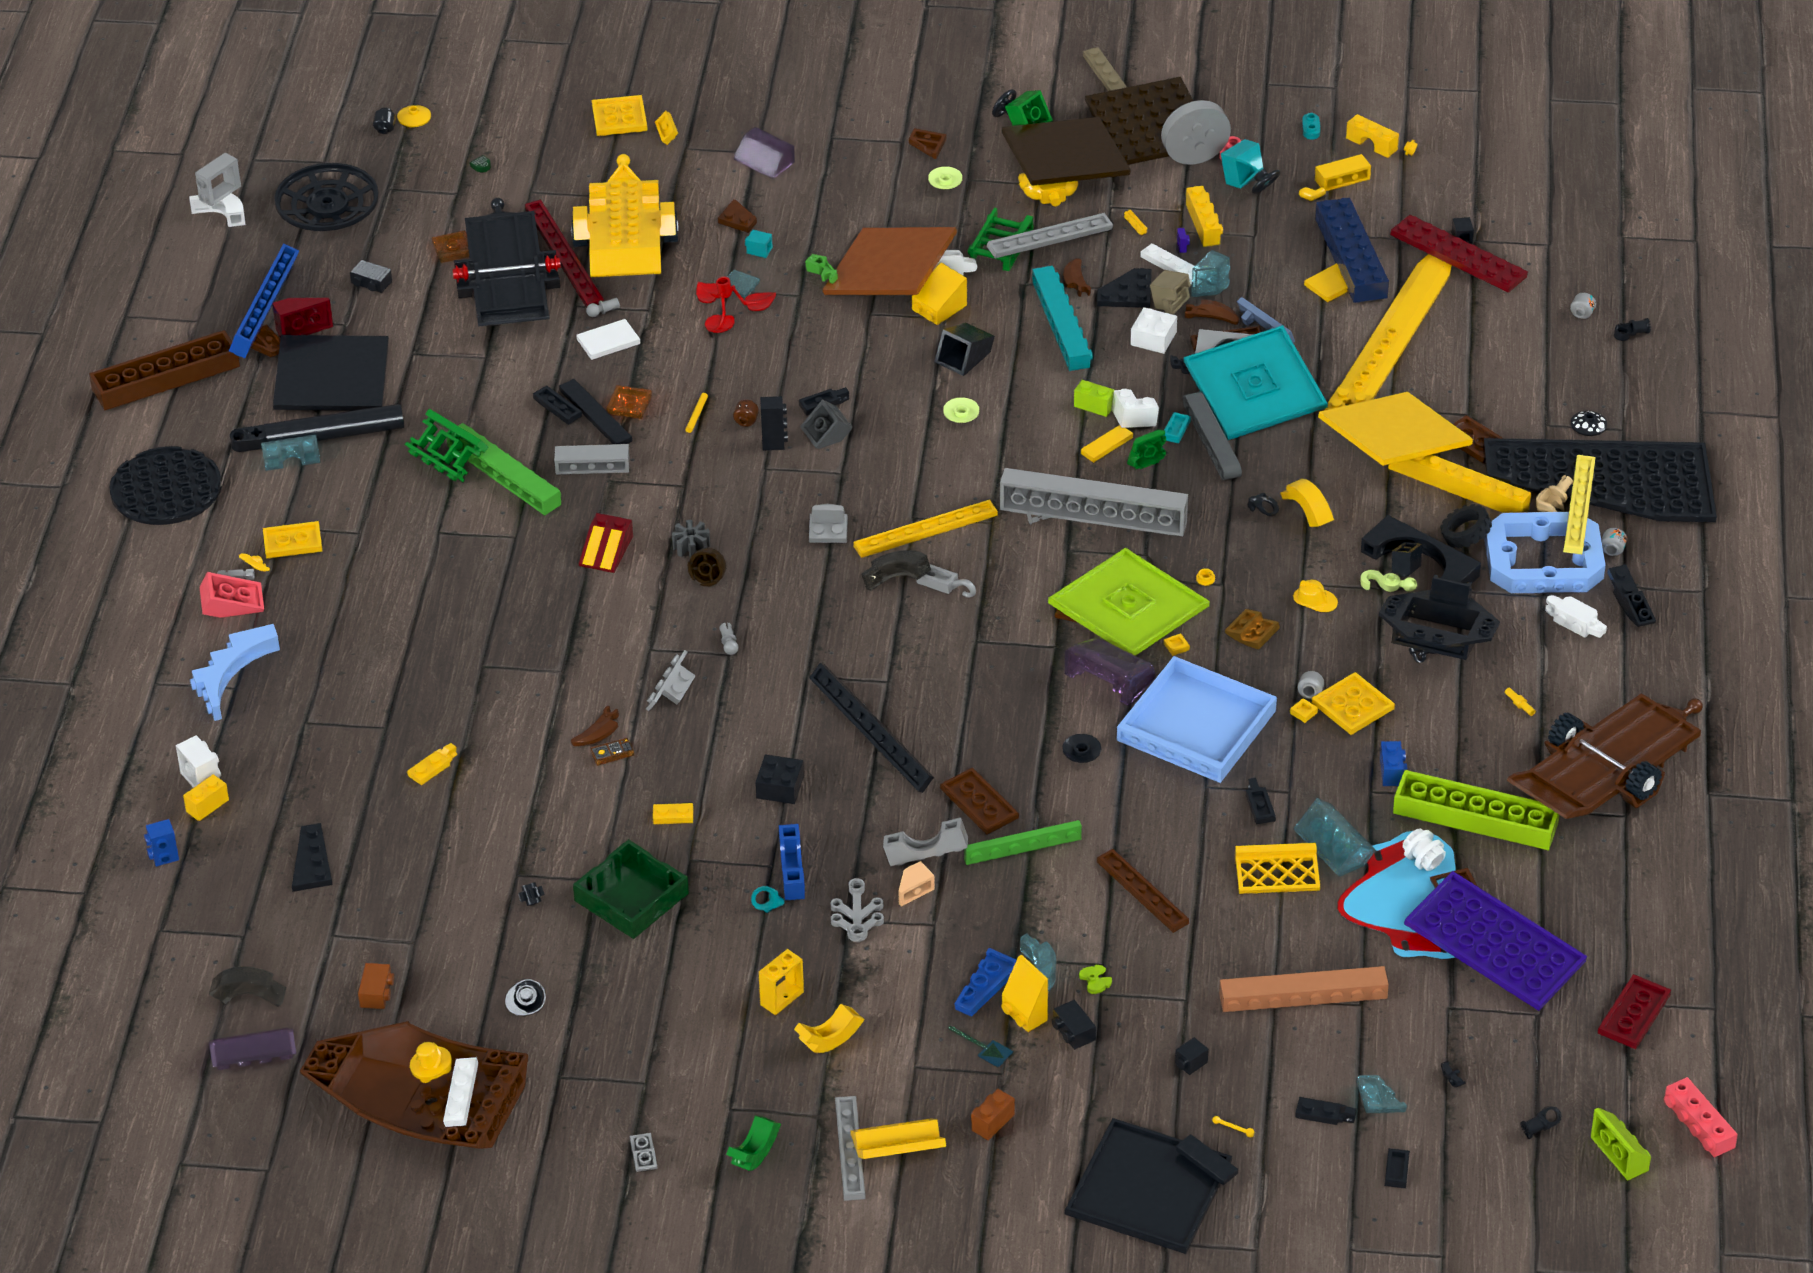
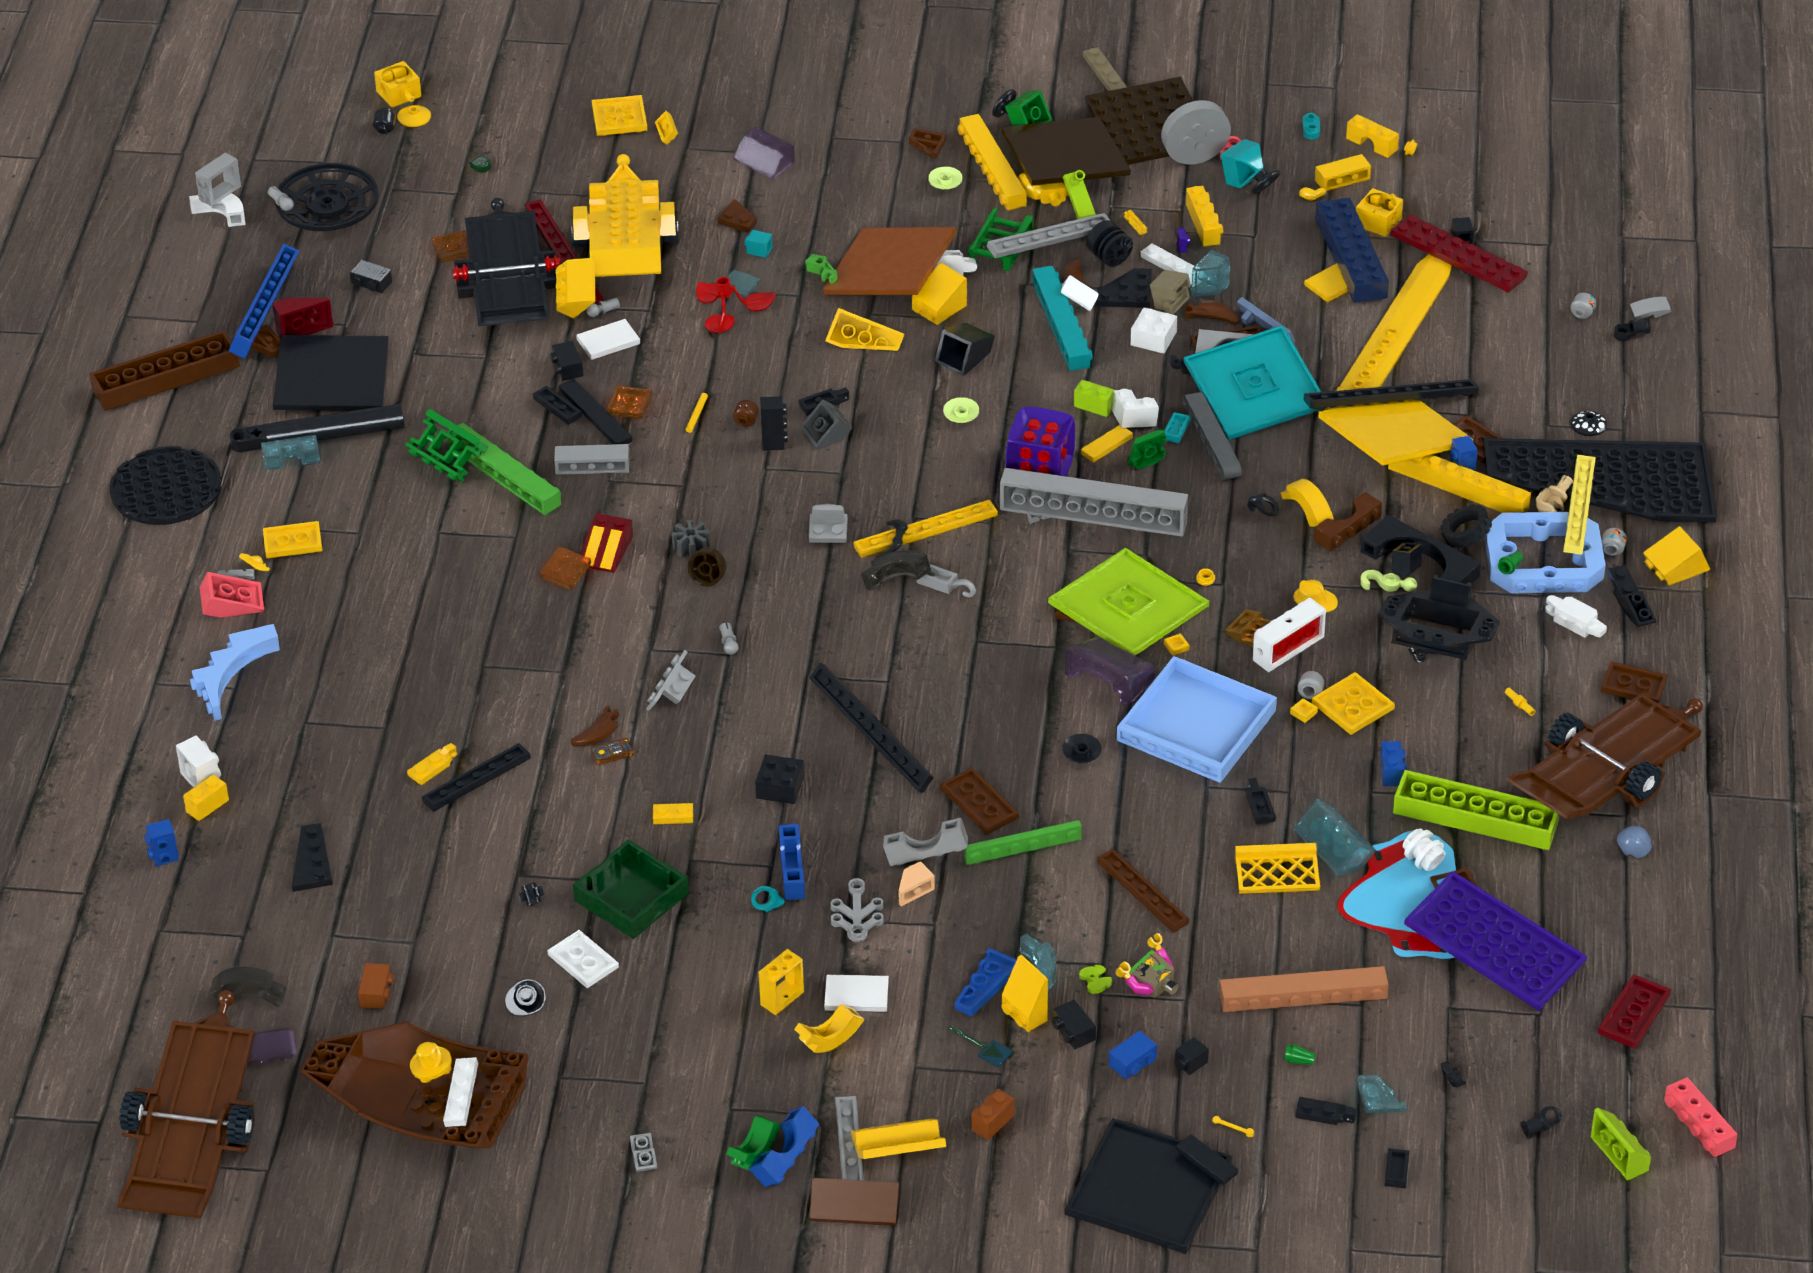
none -> reddish brown piece [117,990,255,1218]
none -> light grey pin [267,186,294,211]
none -> yellow piece [374,61,422,108]
none -> black tile [422,743,531,812]
none -> clear orange plate [539,546,591,590]
none -> white tile [547,930,619,988]
none -> black piece [550,341,583,381]
none -> yellow slope [556,258,595,319]
none -> blue arch [749,1106,819,1187]
none -> reddish brown tile [809,1178,899,1226]
none -> white tile [824,975,889,1012]
none -> yellow wedge [825,308,905,351]
none -> black piece [875,519,908,559]
none -> yellow brick [958,114,1027,211]
none -> dark purple piece [1006,407,1075,477]
none -> white slope [1061,276,1098,311]
none -> lime piece [1062,170,1096,219]
none -> black wheel [1086,220,1133,267]
none -> blue brick [1109,1031,1157,1080]
none -> torso [1116,933,1179,998]
none -> white brick [1253,598,1326,672]
none -> green cone [1283,1043,1316,1065]
none -> black plate [1303,379,1479,409]
none -> reddish brown arch [1314,492,1382,552]
none -> yellow piece [1356,188,1403,237]
none -> blue brick [1450,436,1478,471]
none -> green cone [1498,551,1523,574]
none -> reddish brown plate [1601,661,1668,703]
none -> sand blue hair [1617,825,1652,858]
none -> light grey slope [1630,297,1672,321]
none -> yellow slope [1643,526,1710,585]

